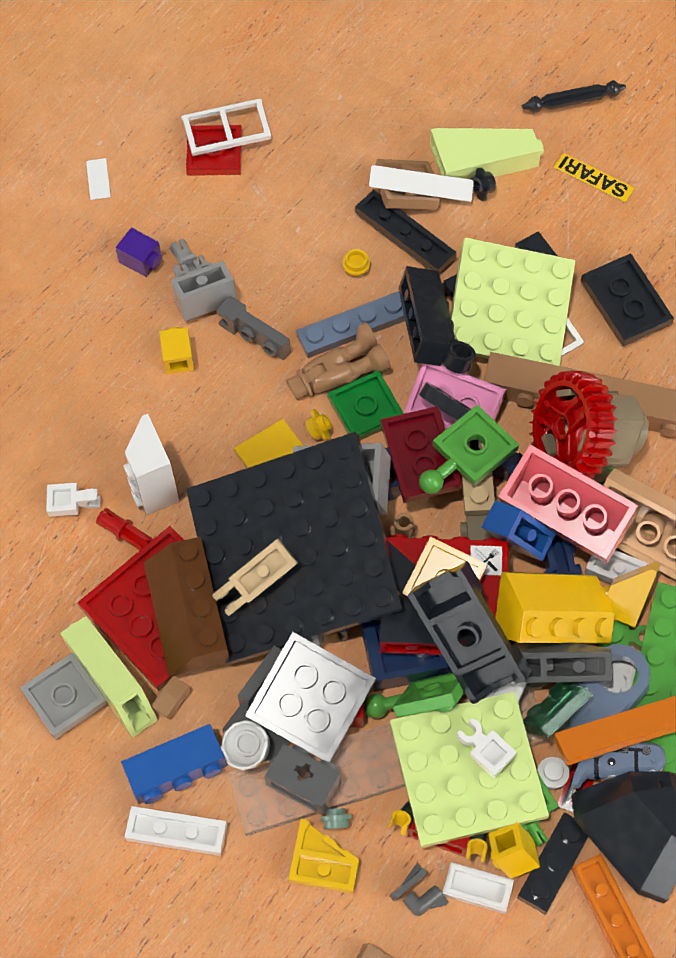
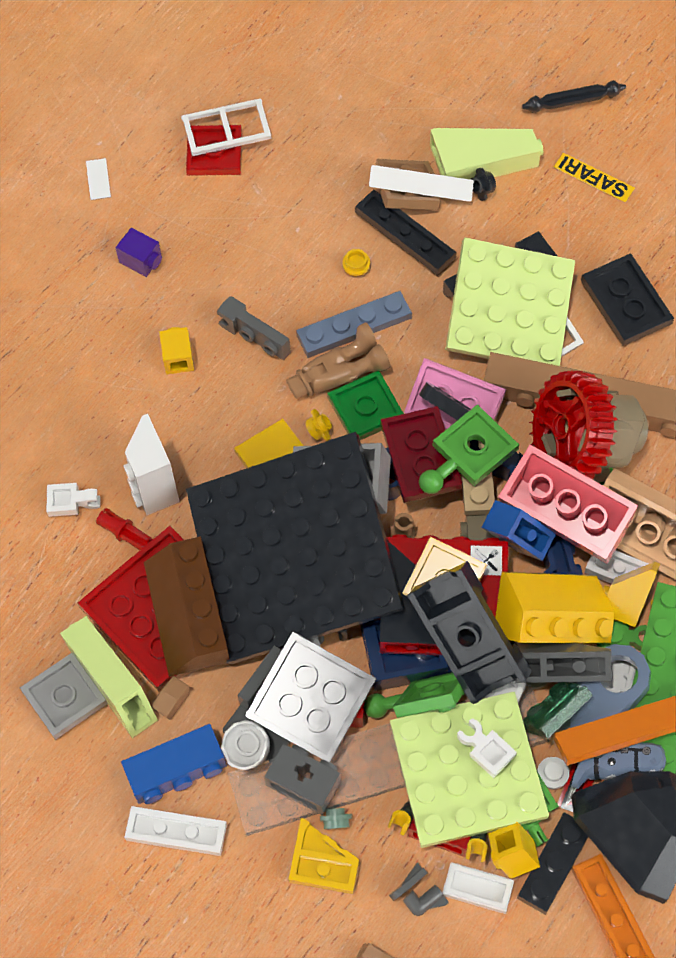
light grey brick [170,239,237,321] -> none
tan hinge [212,538,298,616] -> none
black hinge [398,266,476,374] -> none

